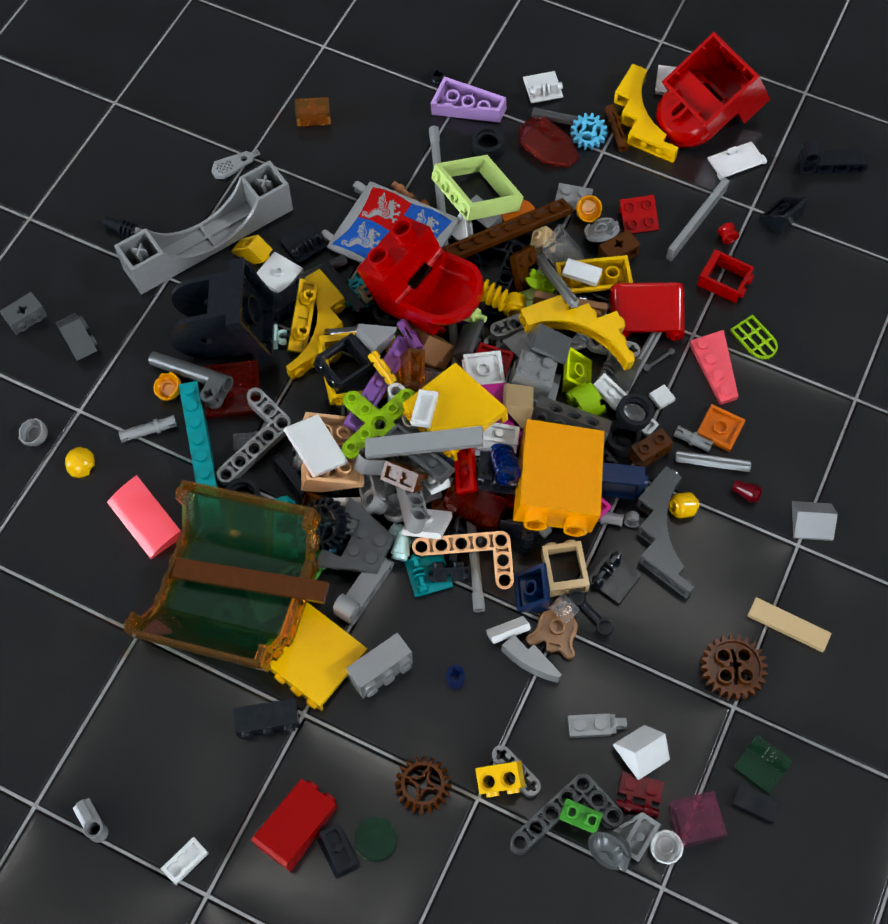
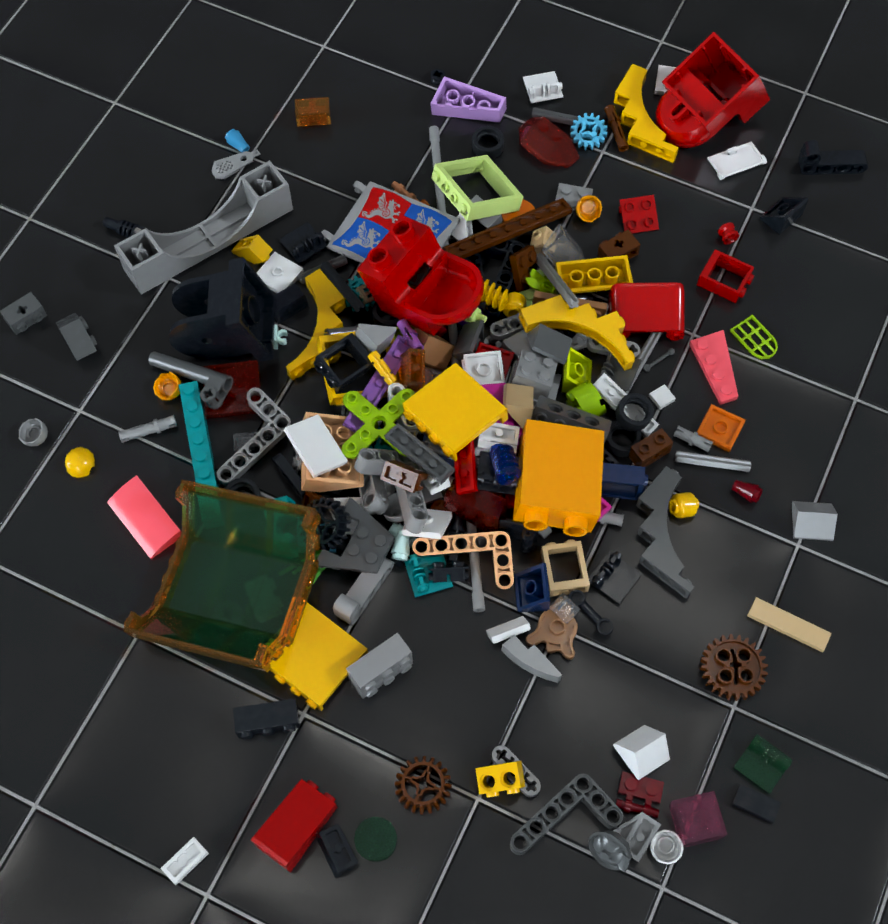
light grey piece [73,798,108,843] -> none
reddish brown tile [171,557,330,604] -> none
yellow plate [287,278,318,353] -> none
light grey tile [365,426,484,459] -> none
white tile [410,389,439,428] -> none
clear blue bush [446,665,465,689] -> none
bright green hips [559,798,603,834] -> none
white tile [562,258,603,287] -> none
light grey hinge [568,713,627,738] -> none
light grey tile [584,218,620,242] -> none
light grey hinge [624,511,640,528] -> none
light grey tile [666,178,730,261] -> none
none -> dark azure cone [225,129,250,153]

